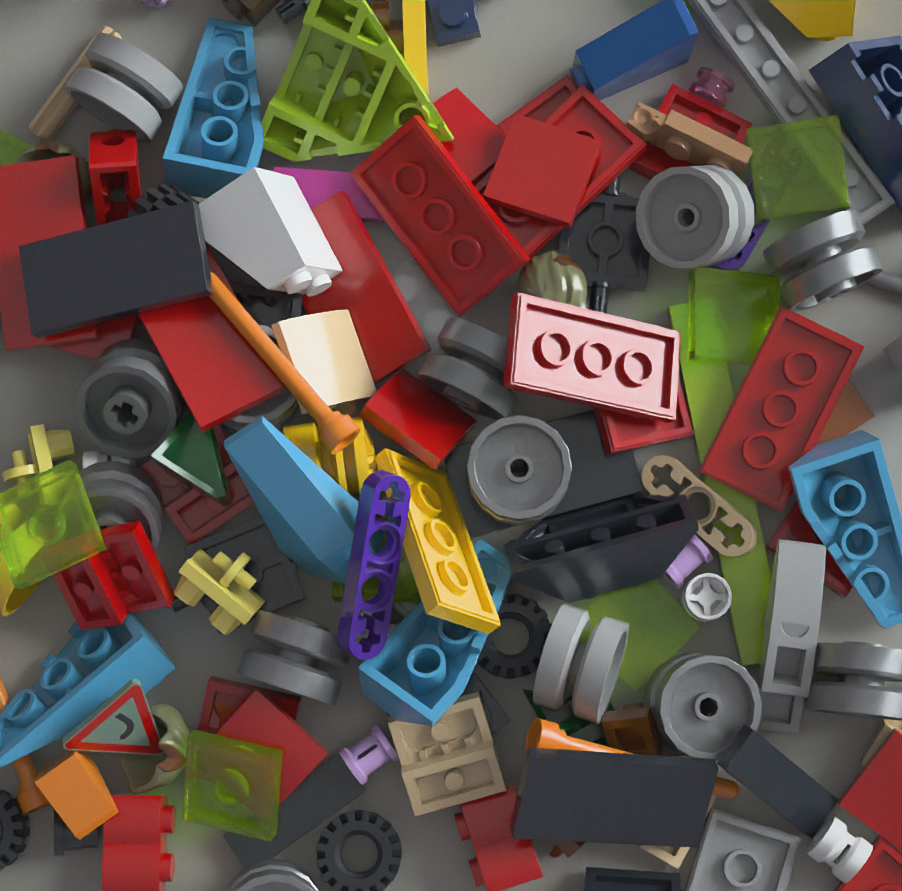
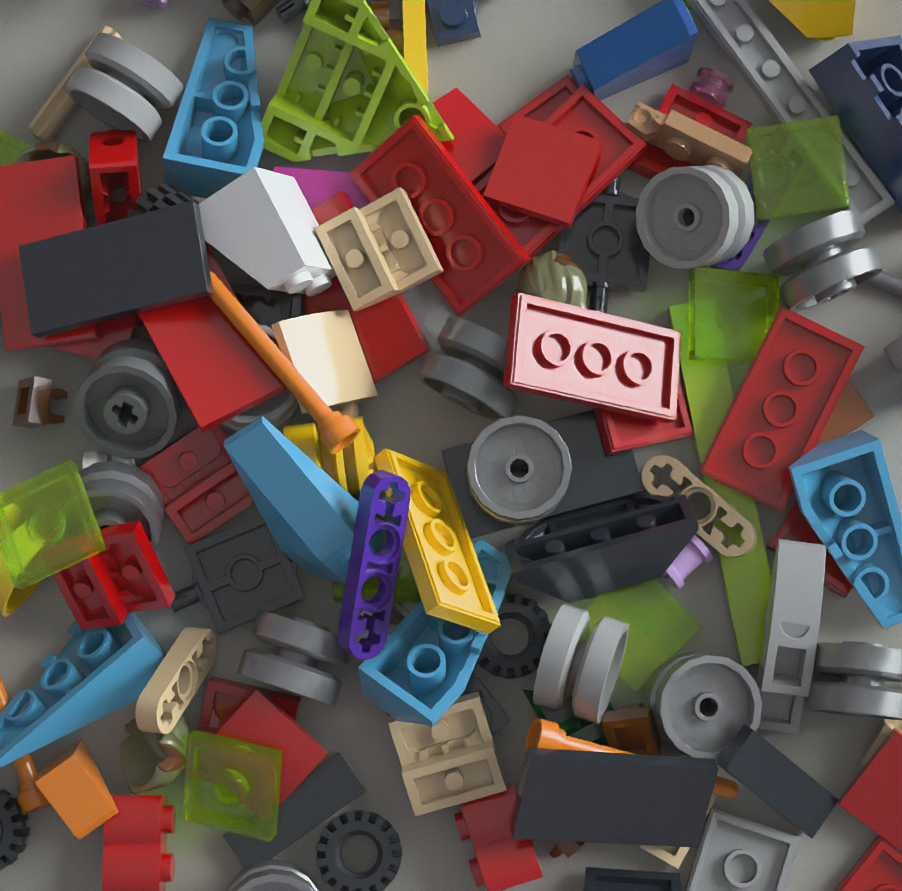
light yellow hips [2,424,78,515] -> none
black piece [54,809,98,856] -> none
piece [62,679,163,755] -> none
dark green slope [150,413,232,507] -> none
light yellow hips [174,549,266,635] -> none
lavender bush [338,724,399,785] -> none
red slope [359,368,477,470] -> none
white wheel [680,573,732,622] -> none
white wheel [806,816,873,883] -> none
none -> reddish brown tile [12,376,68,428]
none -> tan beam [135,627,217,734]
none -> tan slope [315,187,444,311]

